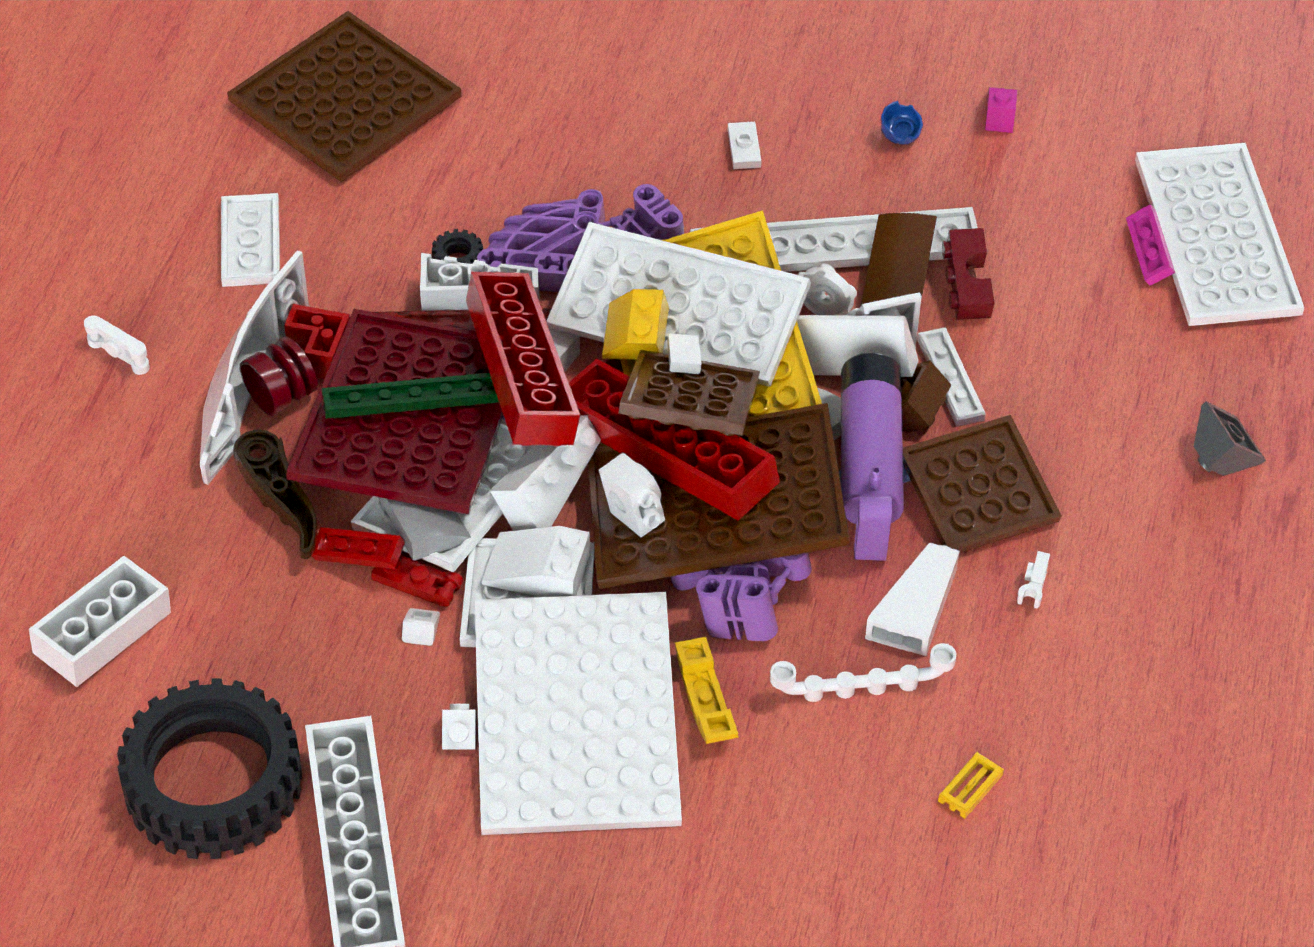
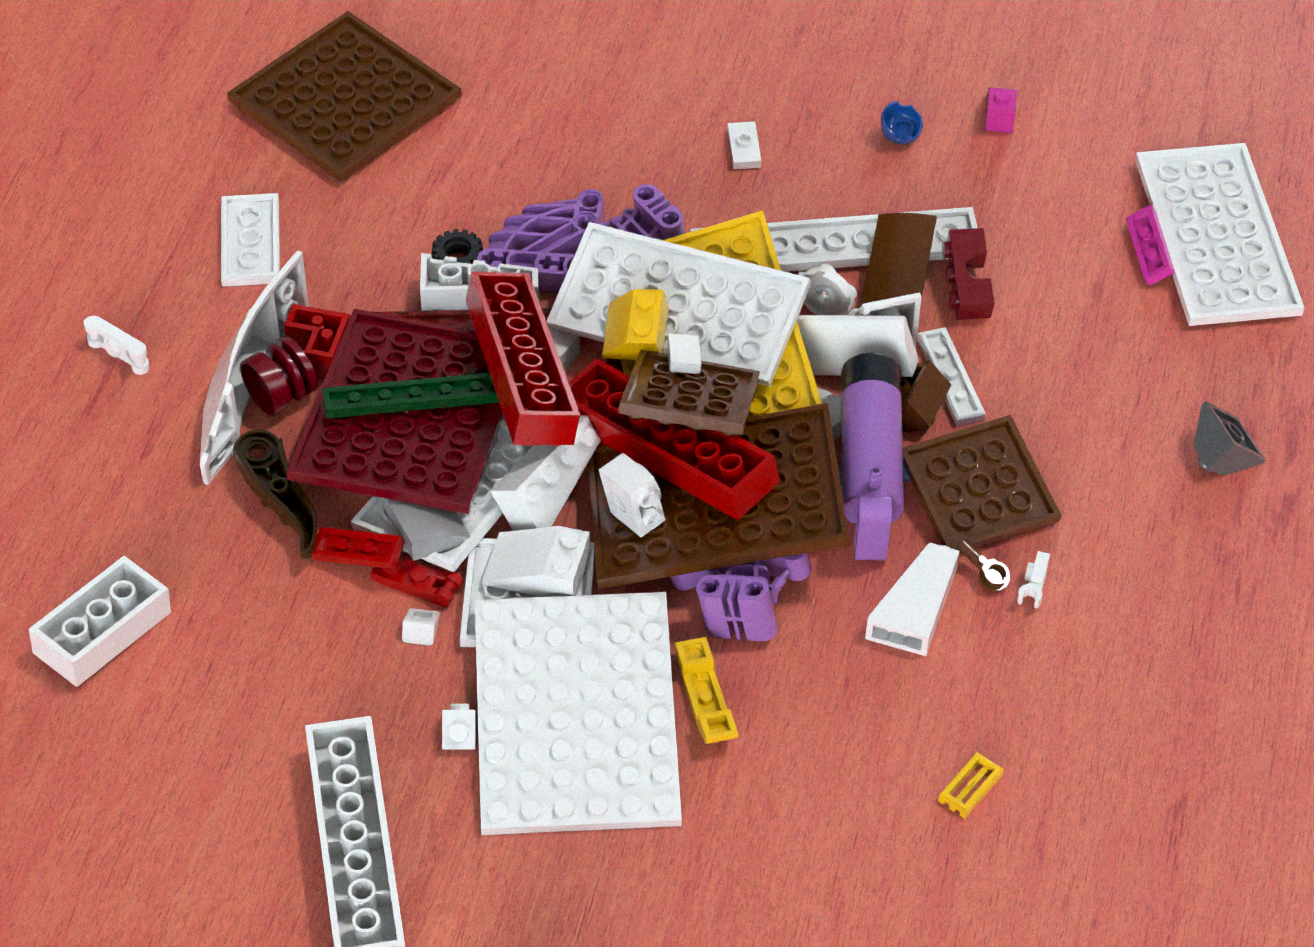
black tyre [117,678,302,859] -> none
white bar [770,643,956,702] -> none
none -> reddish brown plate [957,539,1010,592]

